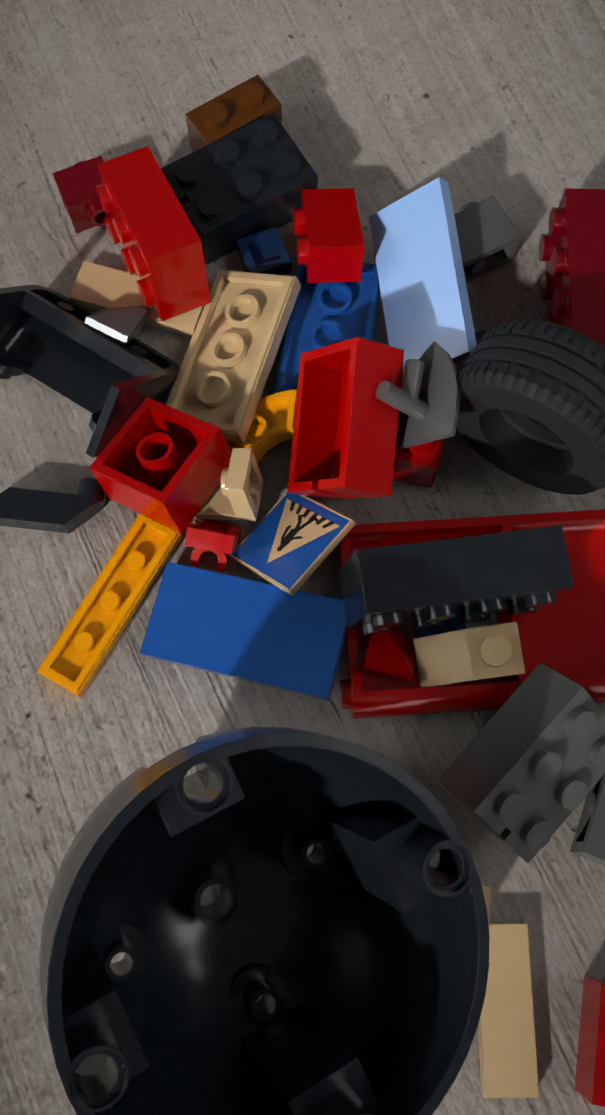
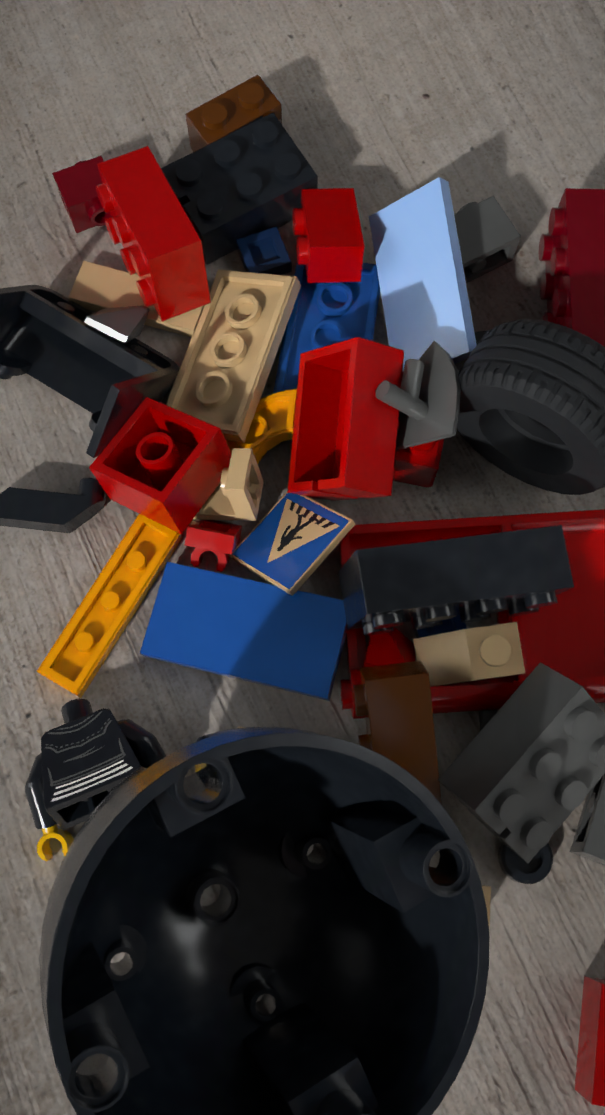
tan tile [478,922,539,1098] -> none
none -> black torso [25,699,166,861]
none -> reddish brown brick [353,661,442,805]
none -> black tile [498,842,553,884]

